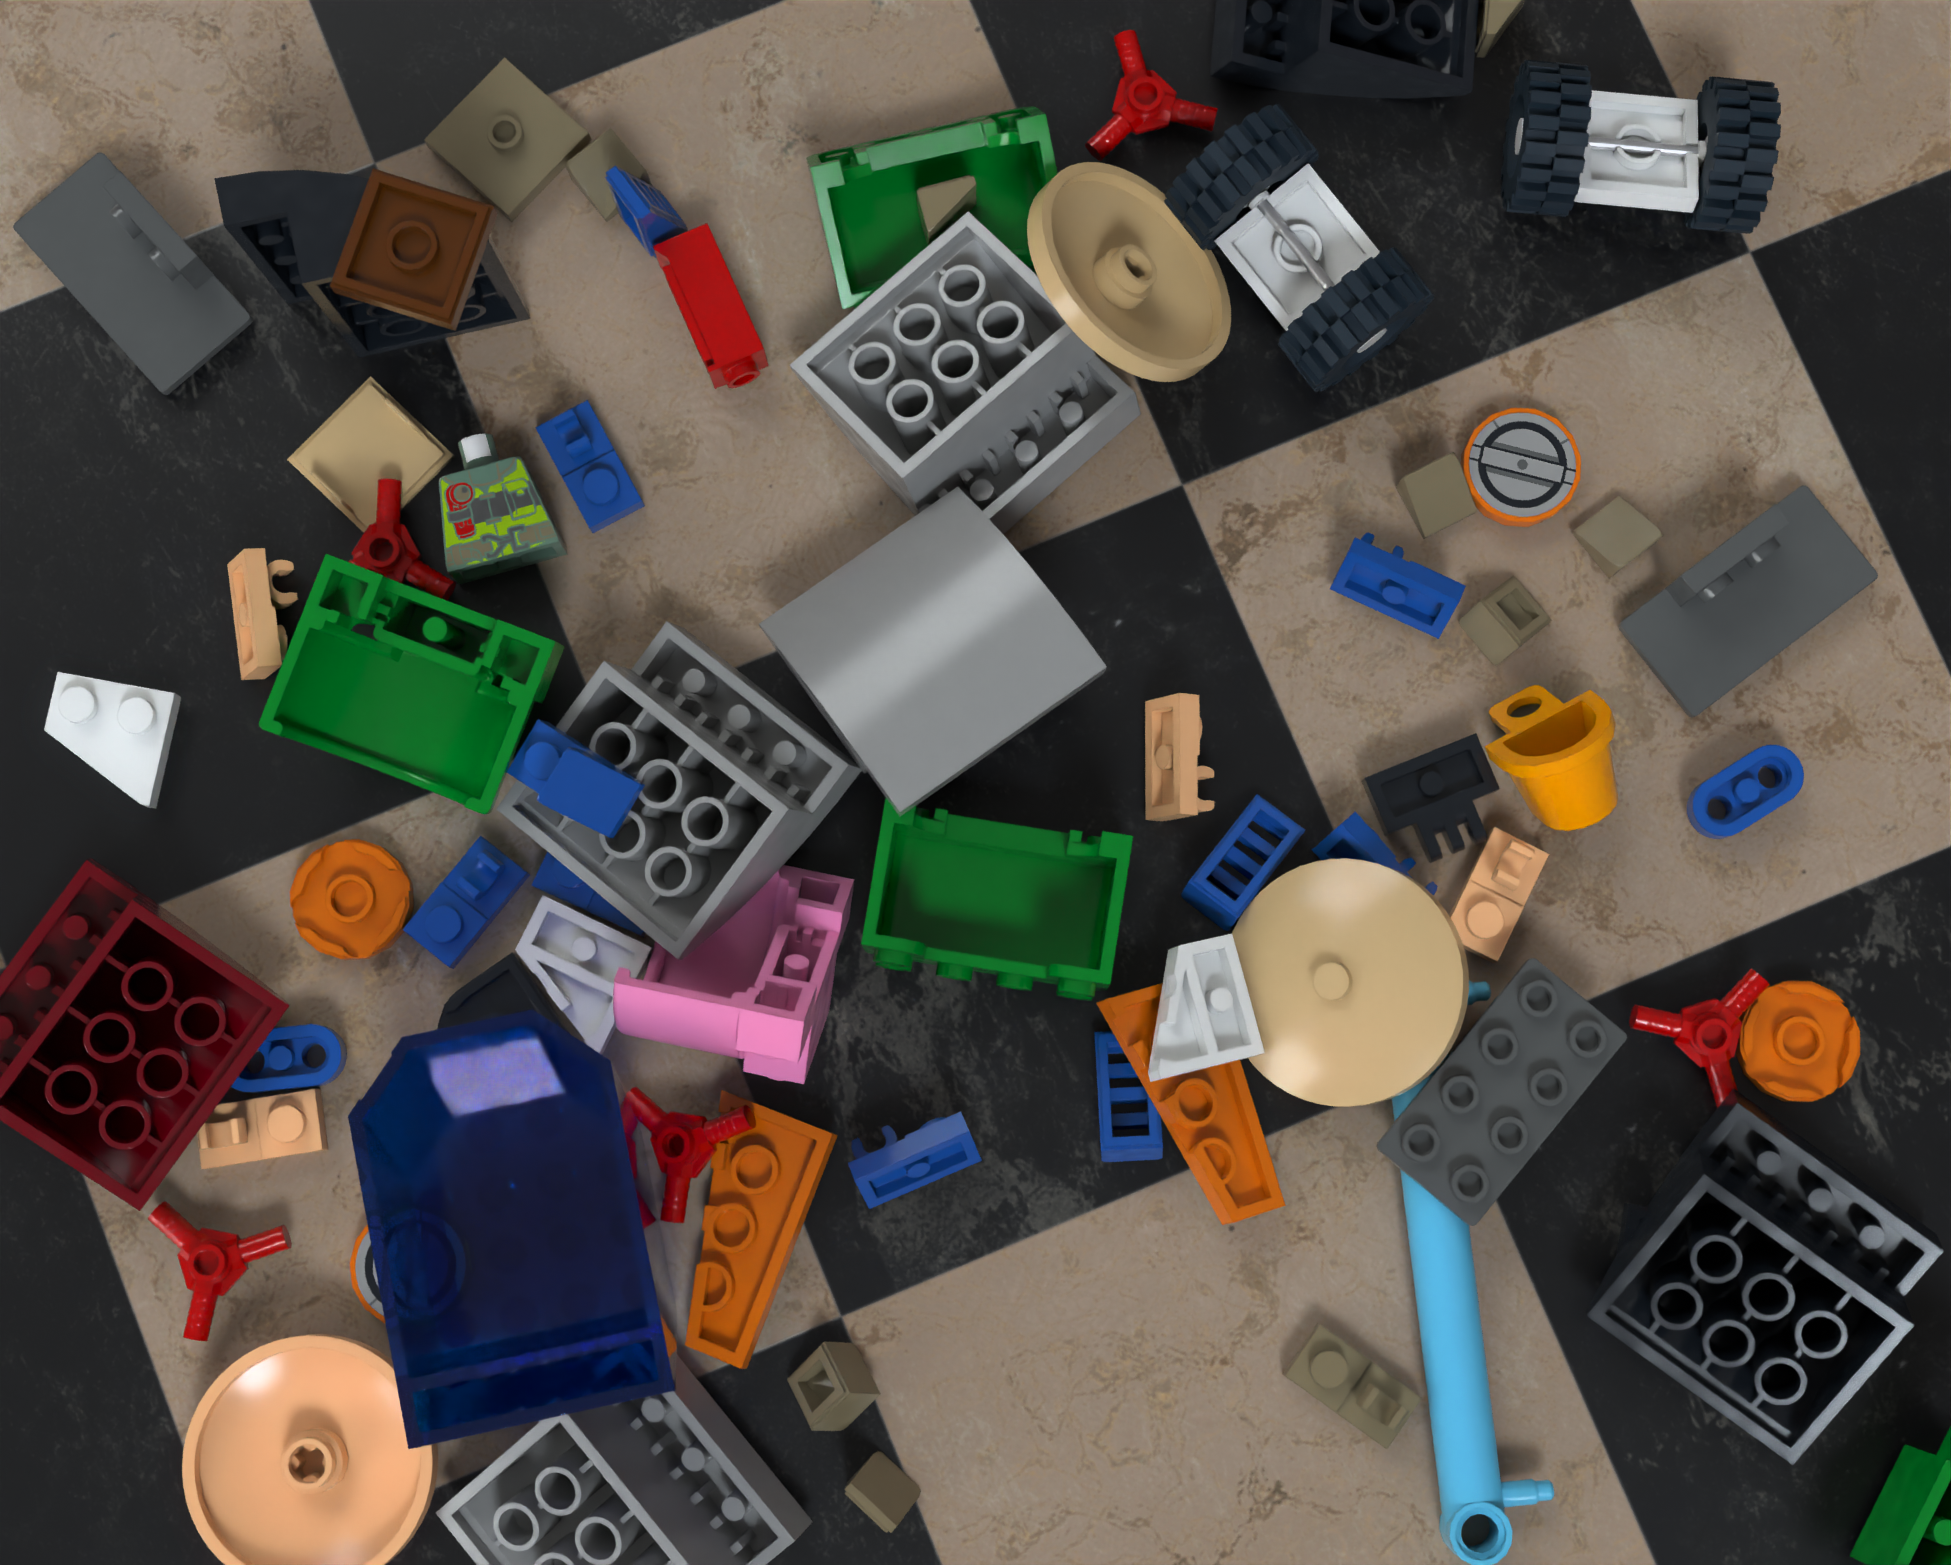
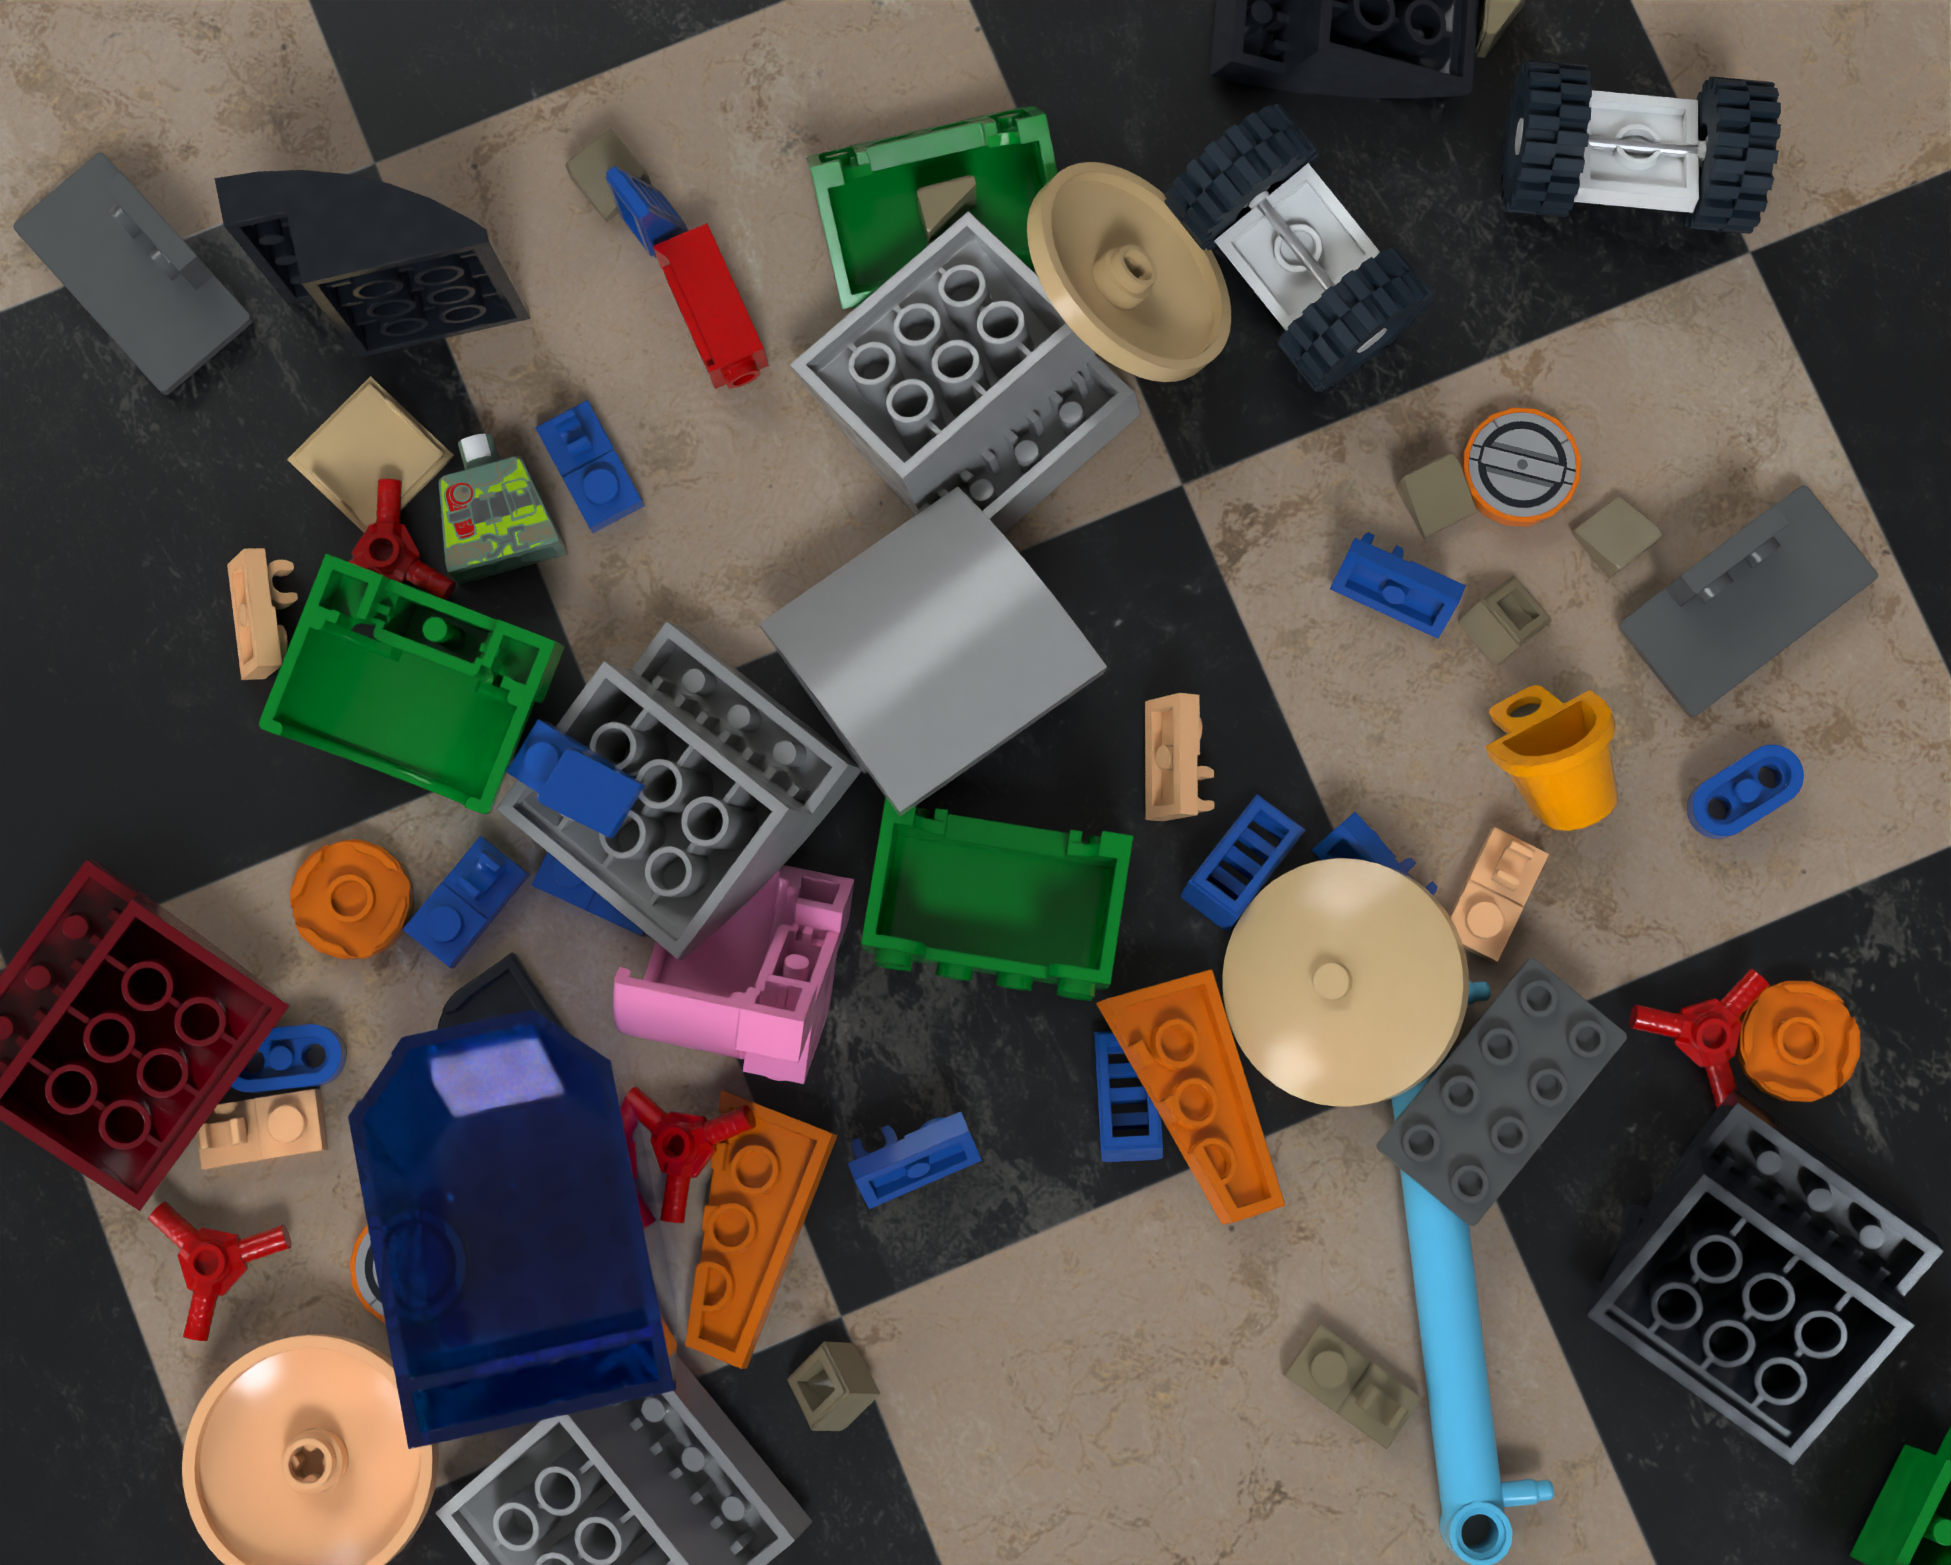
white wing [44,672,181,809] -> none
reddish brown tile [330,168,498,331] -> none
dark tan plate [424,57,592,222] -> none
white wing [515,895,653,1055] -> none
dark tan slope [844,1451,921,1533] -> none
red piece [1085,30,1218,161] -> none
white wing [1148,933,1265,1082] -> none
black hinge [1361,733,1500,863] -> none

